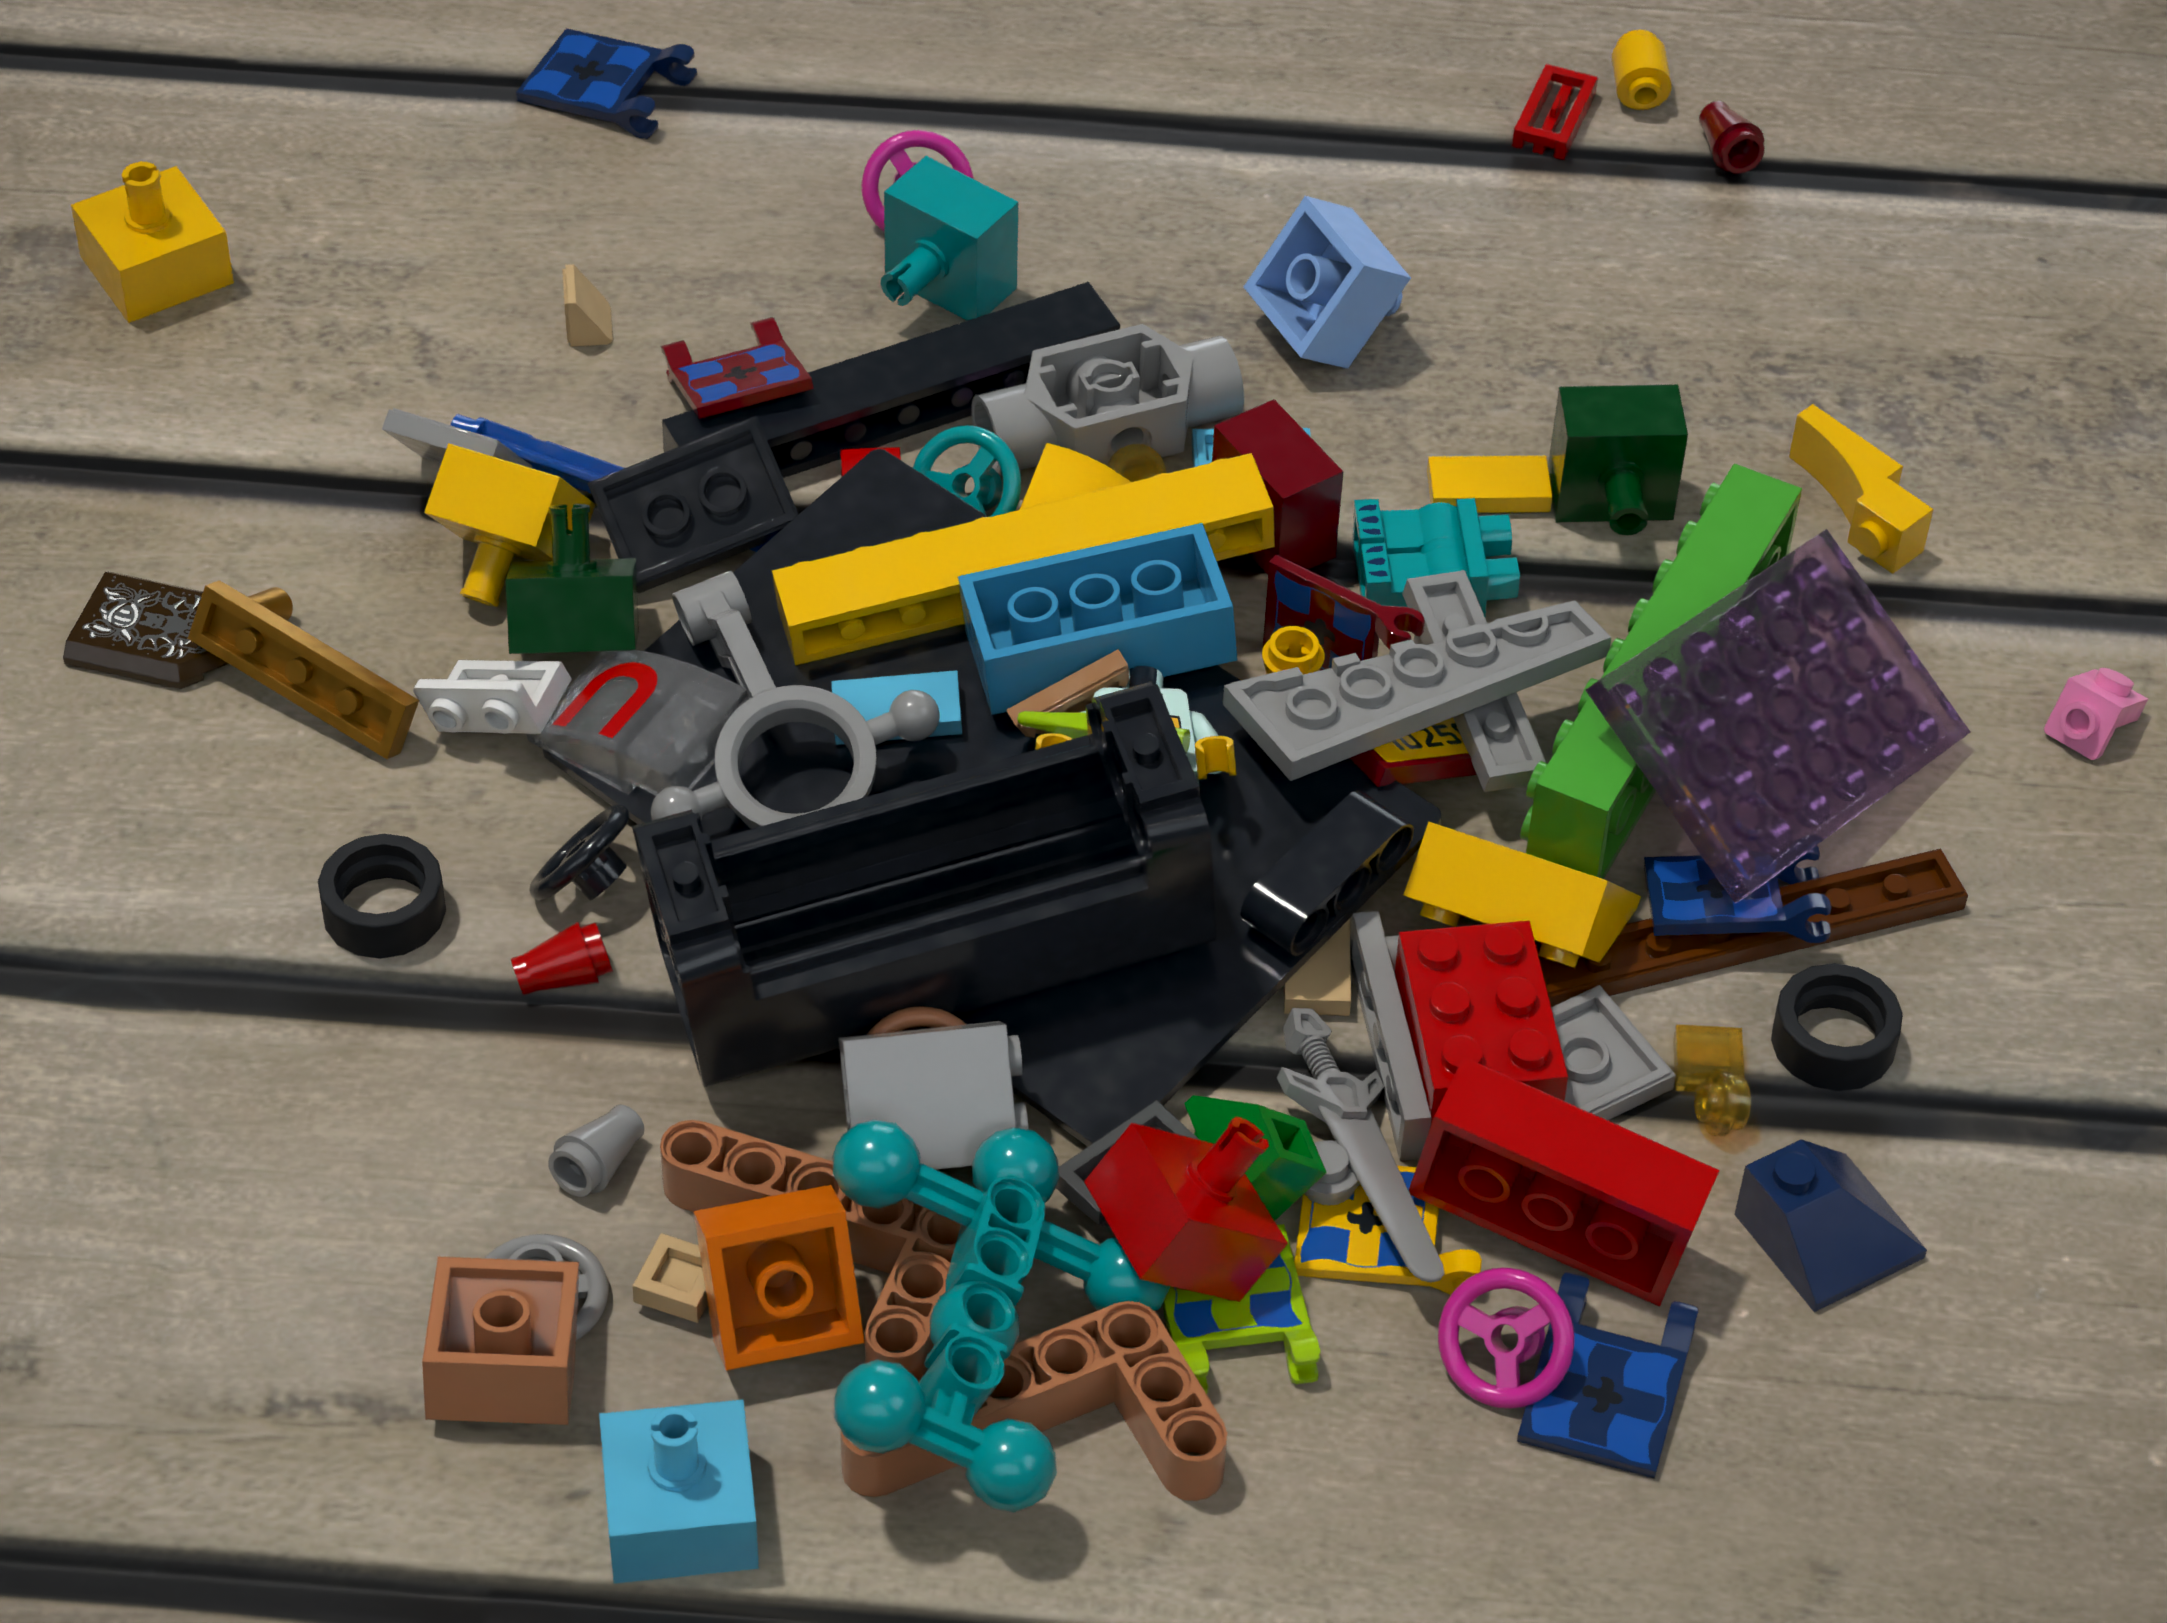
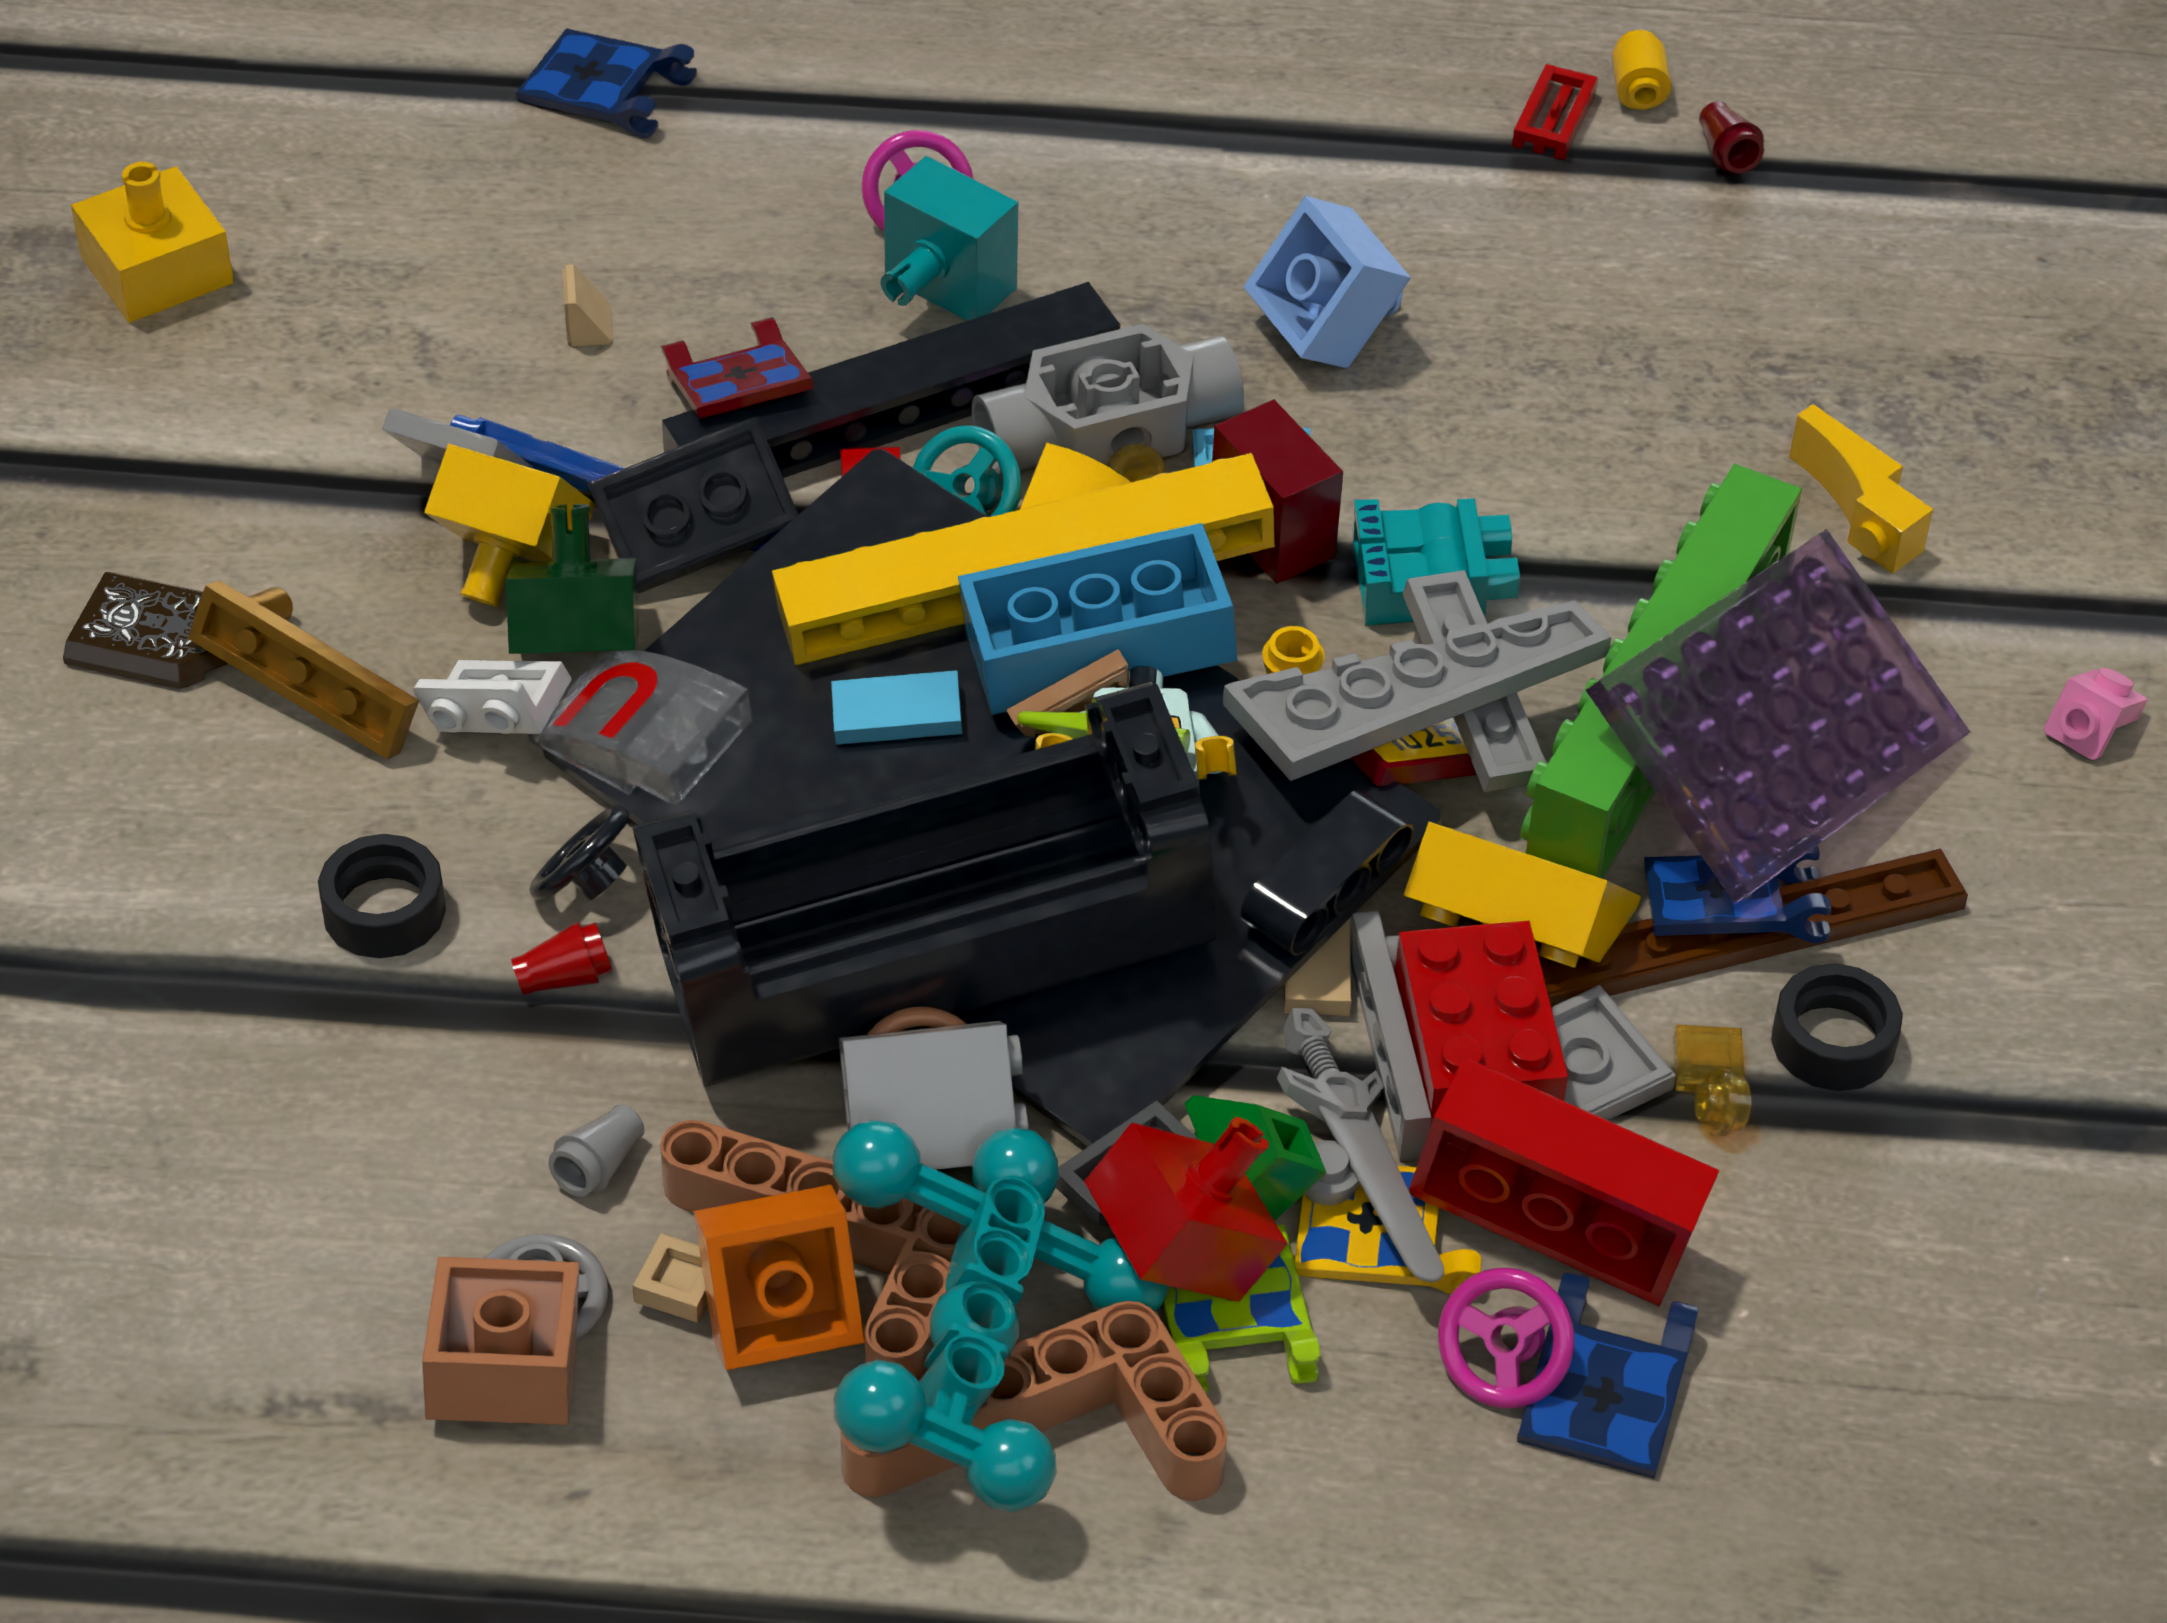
medium azure brick [599,1399,759,1584] -> none
light grey piece [651,570,940,829] -> none
dark red flag [1263,555,1425,671] -> none
yellow tile [1427,456,1552,513] -> none
dark green brick [1548,384,1688,536] -> none
dark blue slope [1734,1139,1927,1312] -> none

